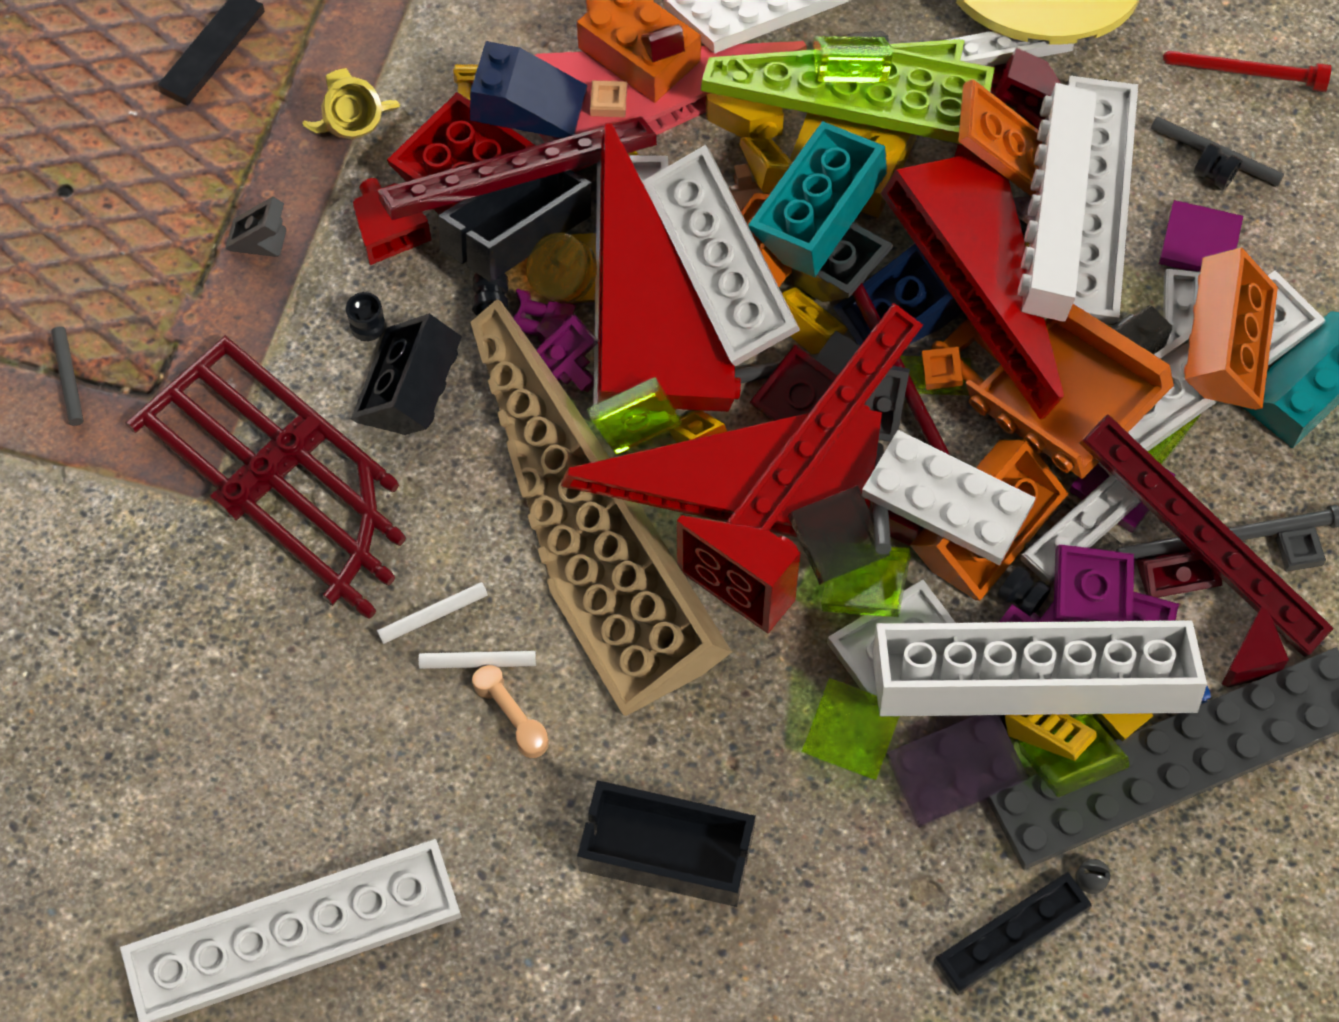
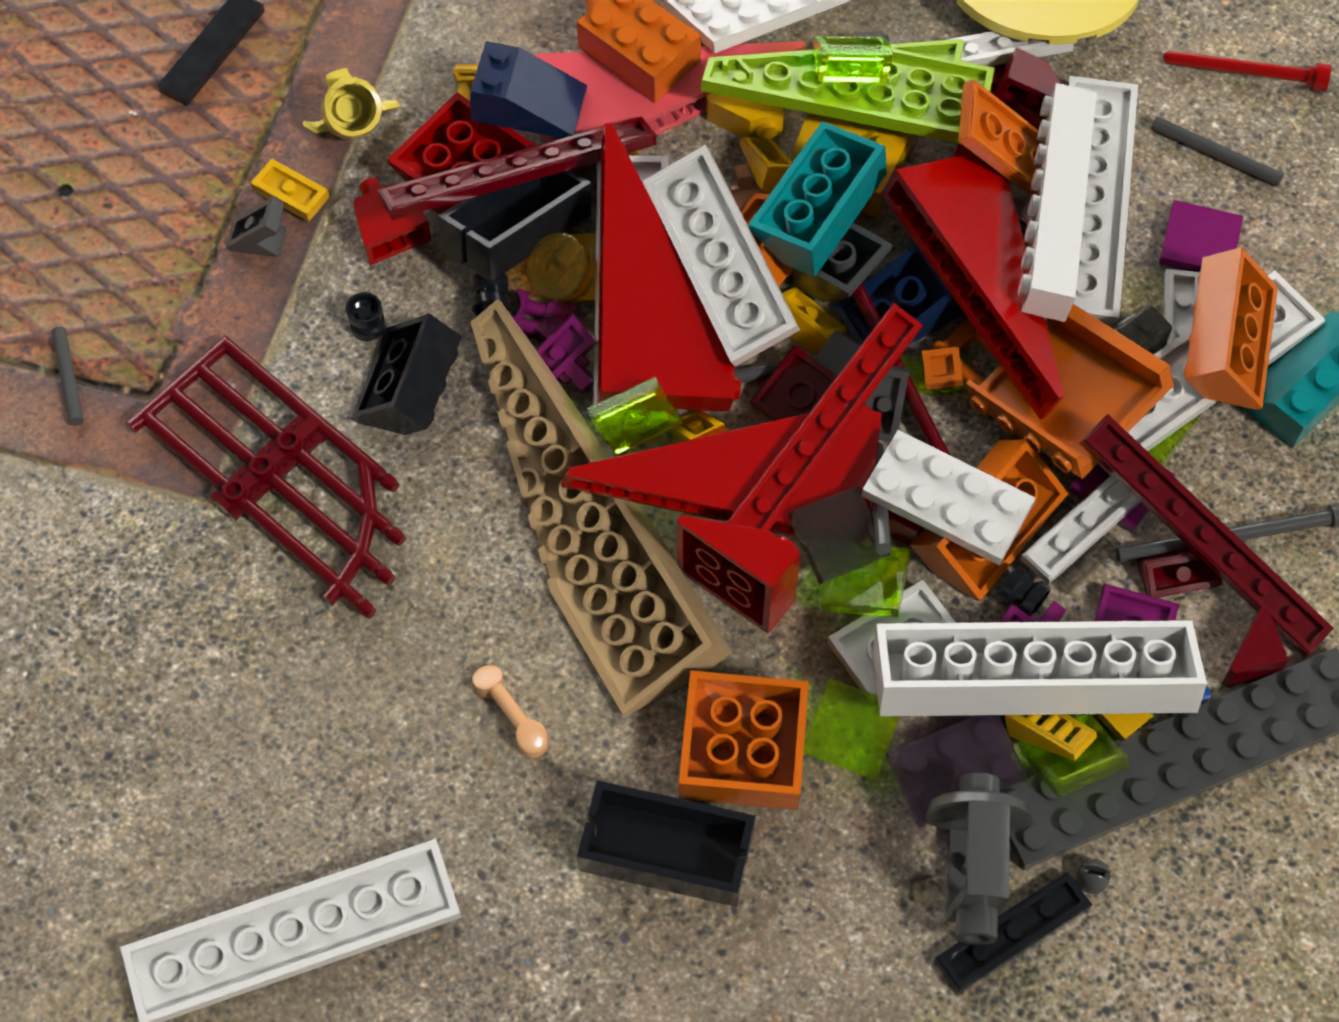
white bar [377,582,488,644] -> none
white bar [419,651,536,669] -> none
light nougat tile [590,80,627,117] -> none
dark red slope [640,24,685,63] -> none
magenta tile [1053,544,1134,622] -> none
black wheel [1193,143,1243,190] -> none
dark grey tile [1275,527,1326,572] -> none
none -> yellow plate [251,158,330,222]
none -> orange slope [679,670,809,810]
none -> dark grey piece [925,773,1033,945]

